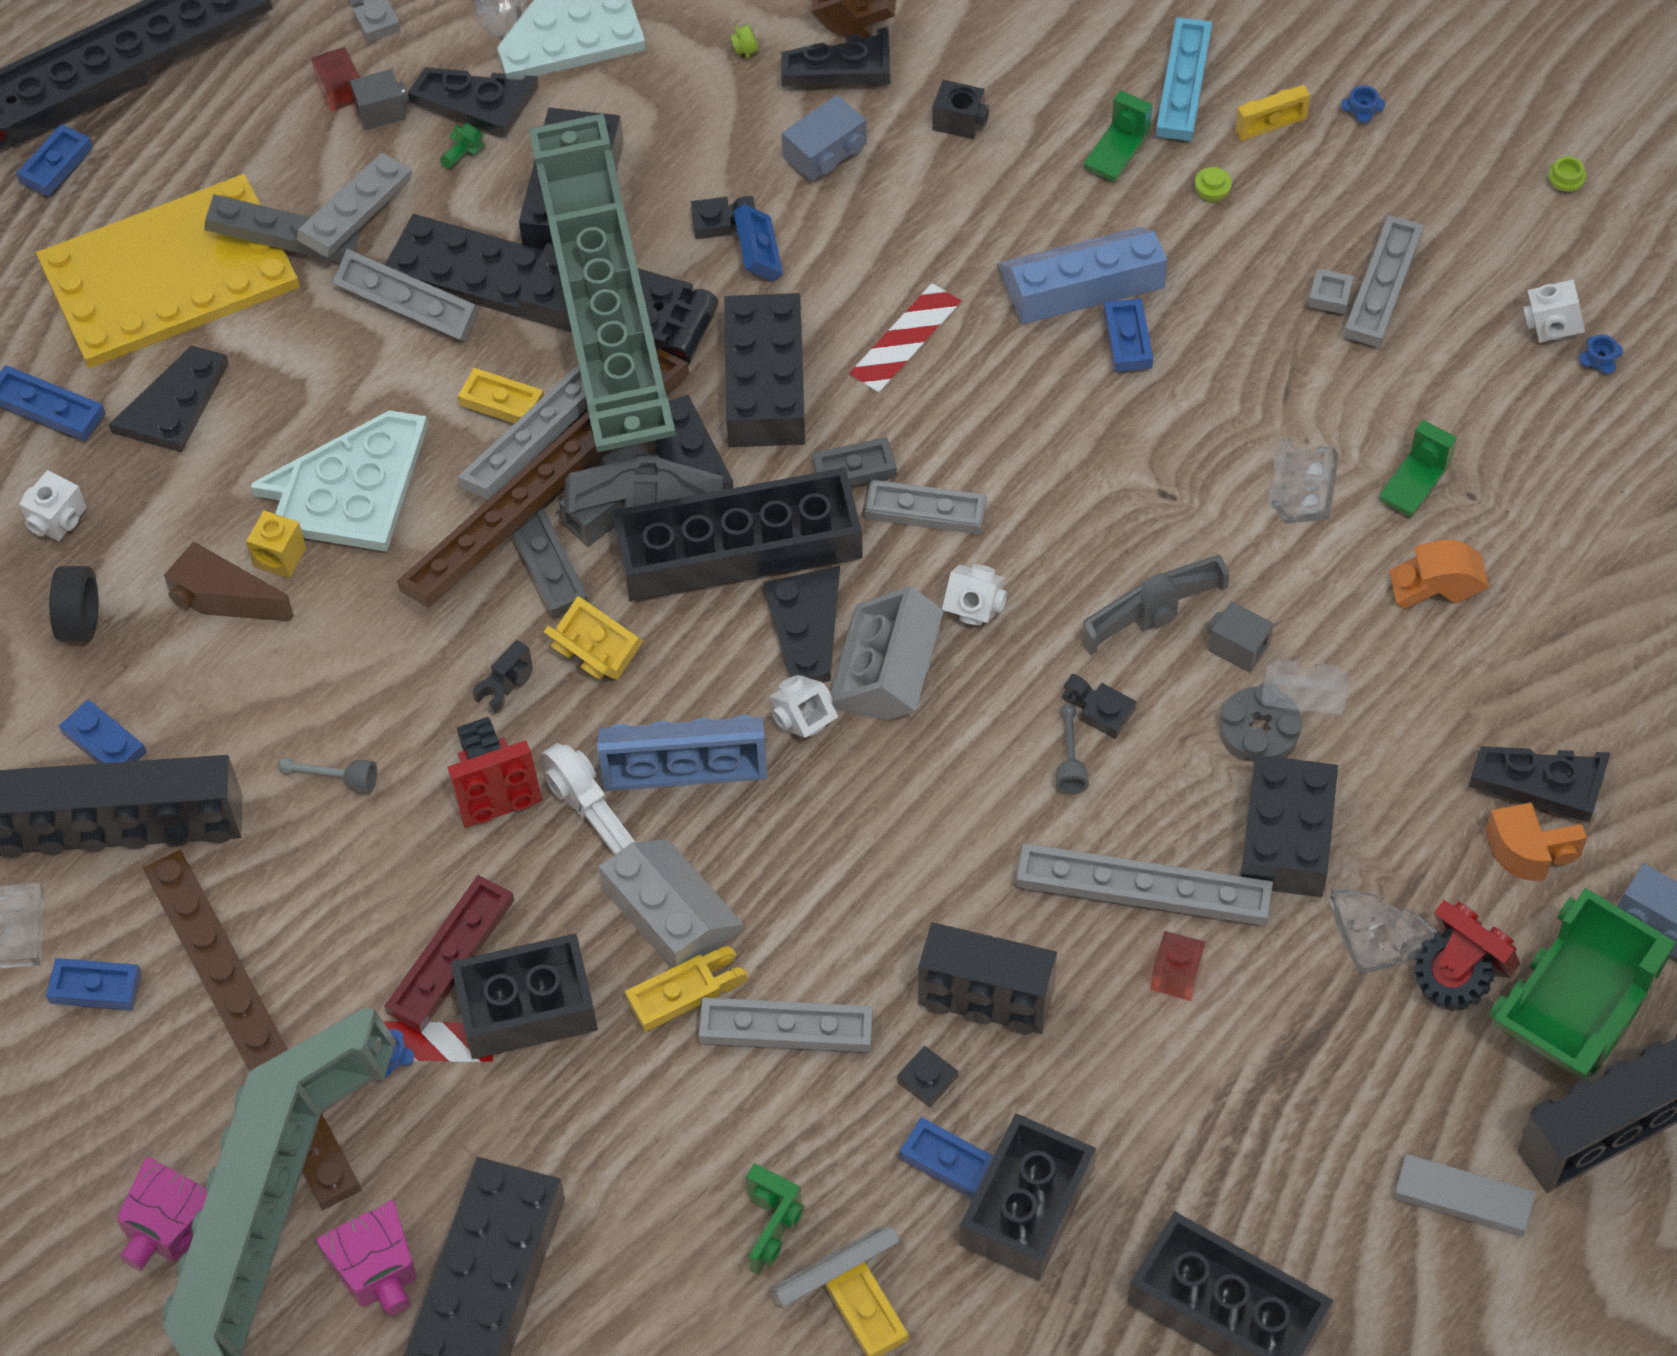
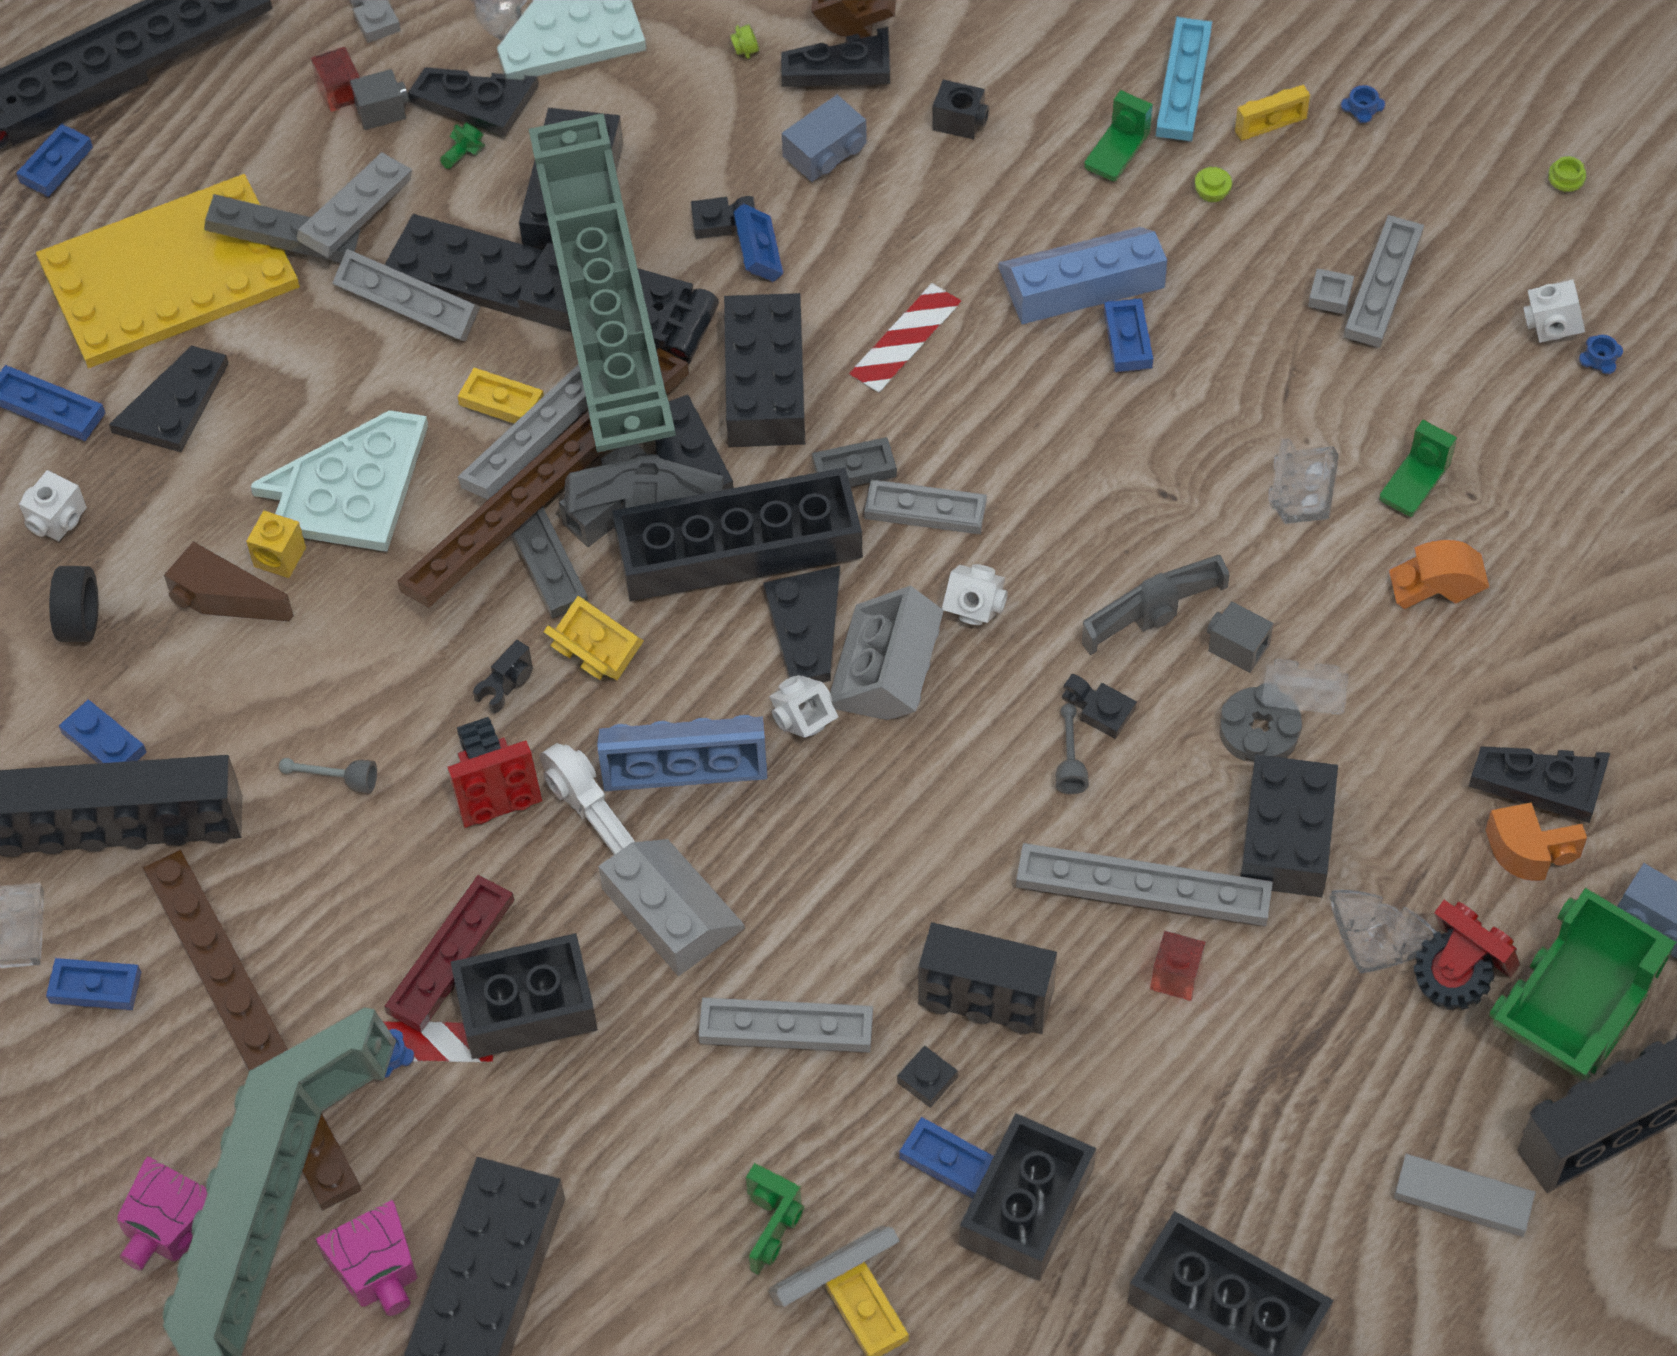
yellow hinge [624,945,749,1032] -> none

